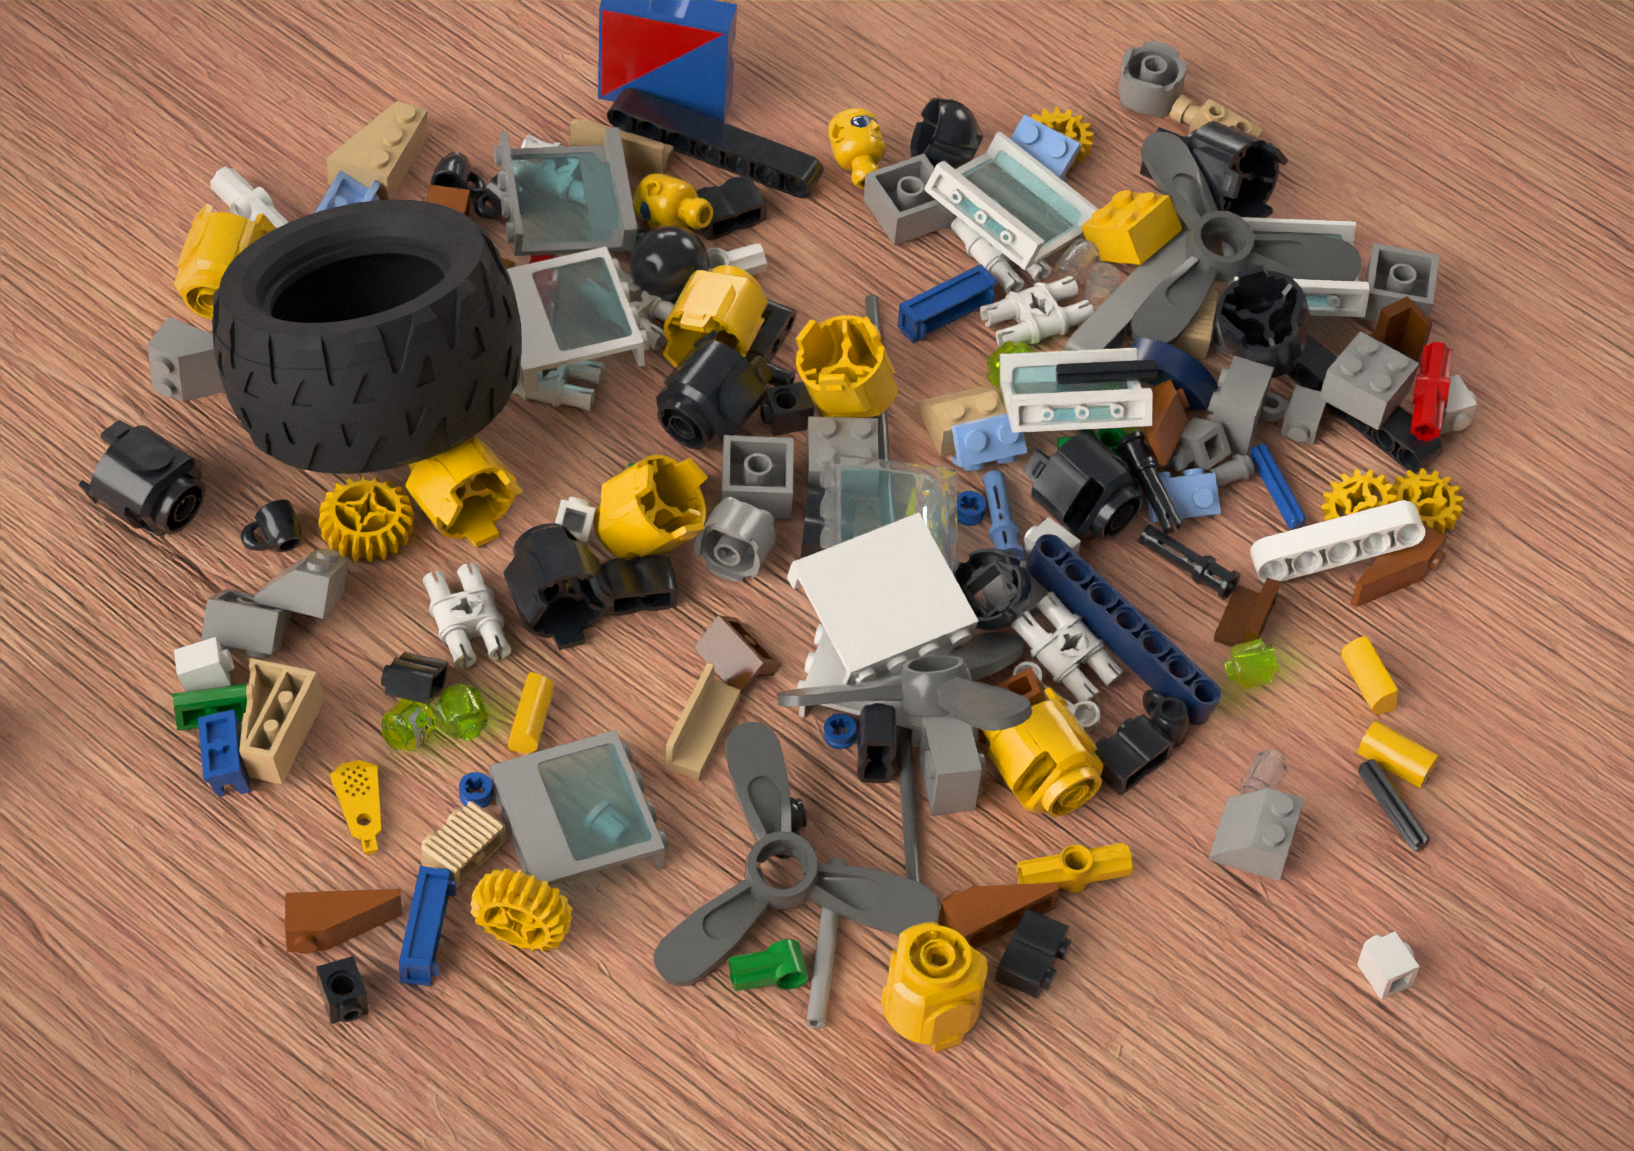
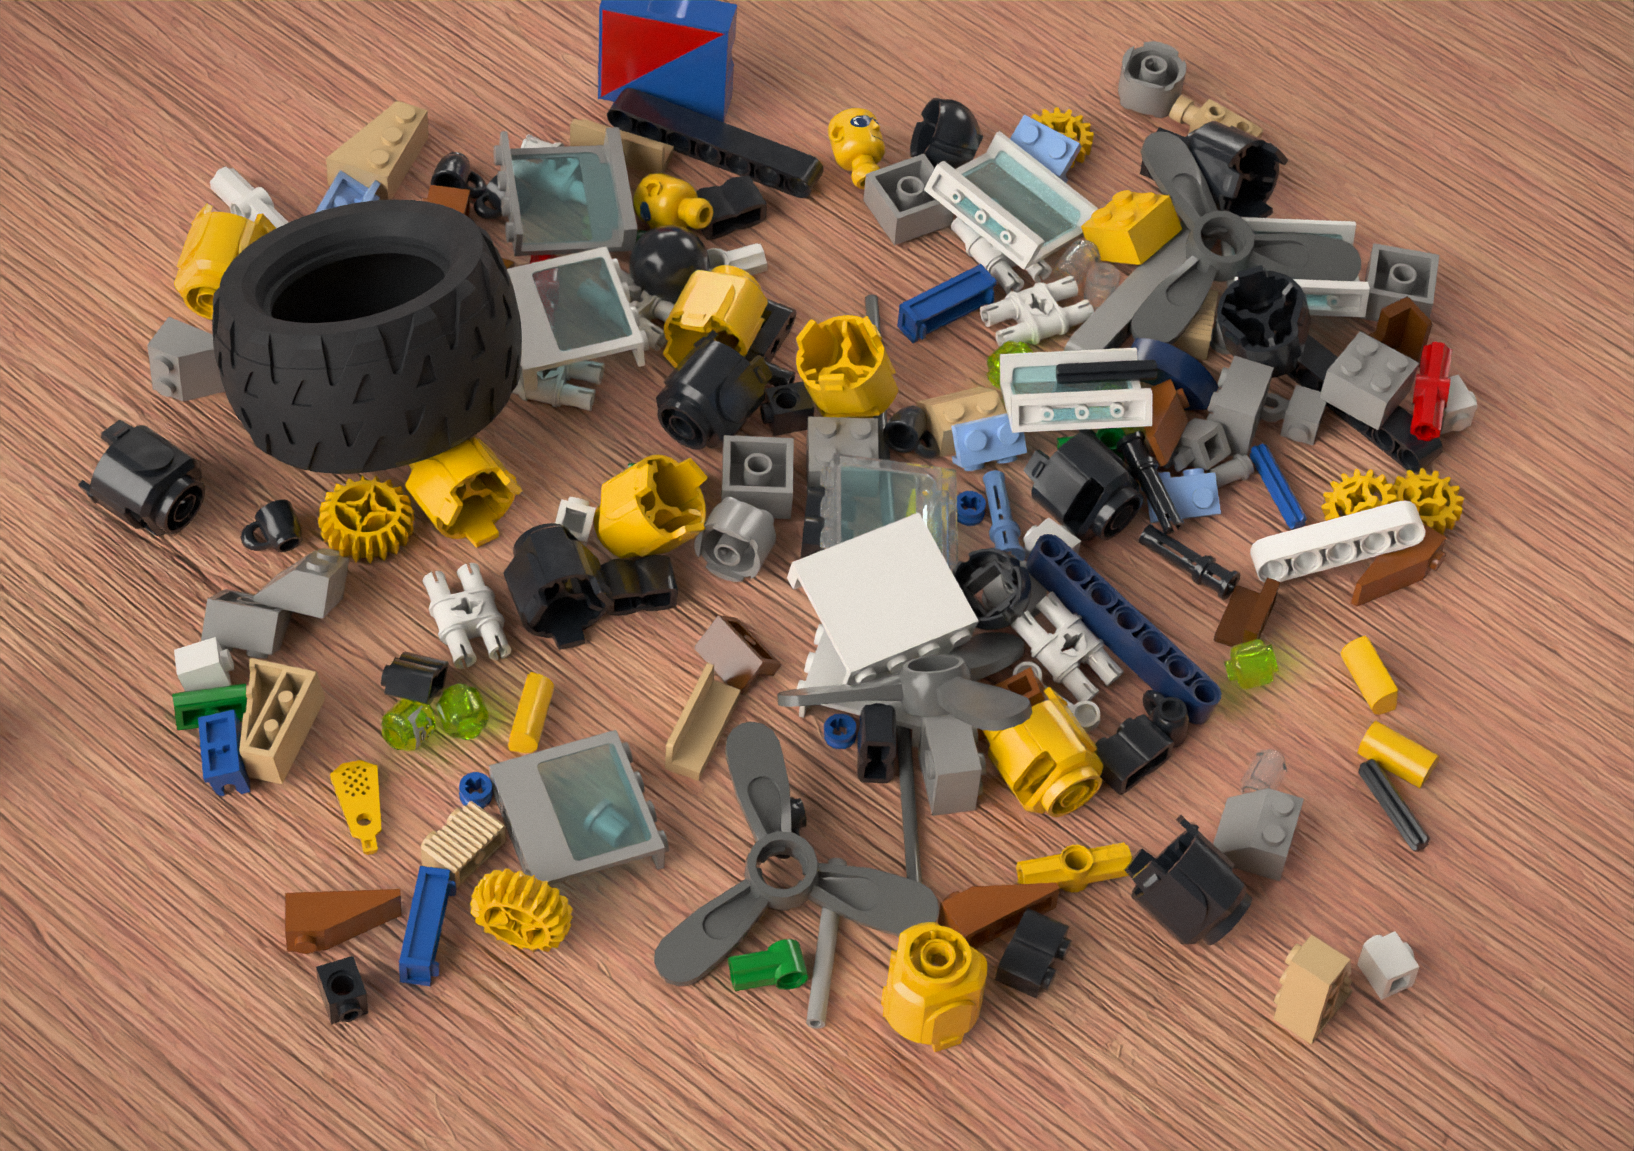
none -> black piece [883,405,939,459]
none -> black piece [1124,814,1252,945]
none -> tan wedge [1274,934,1352,1044]

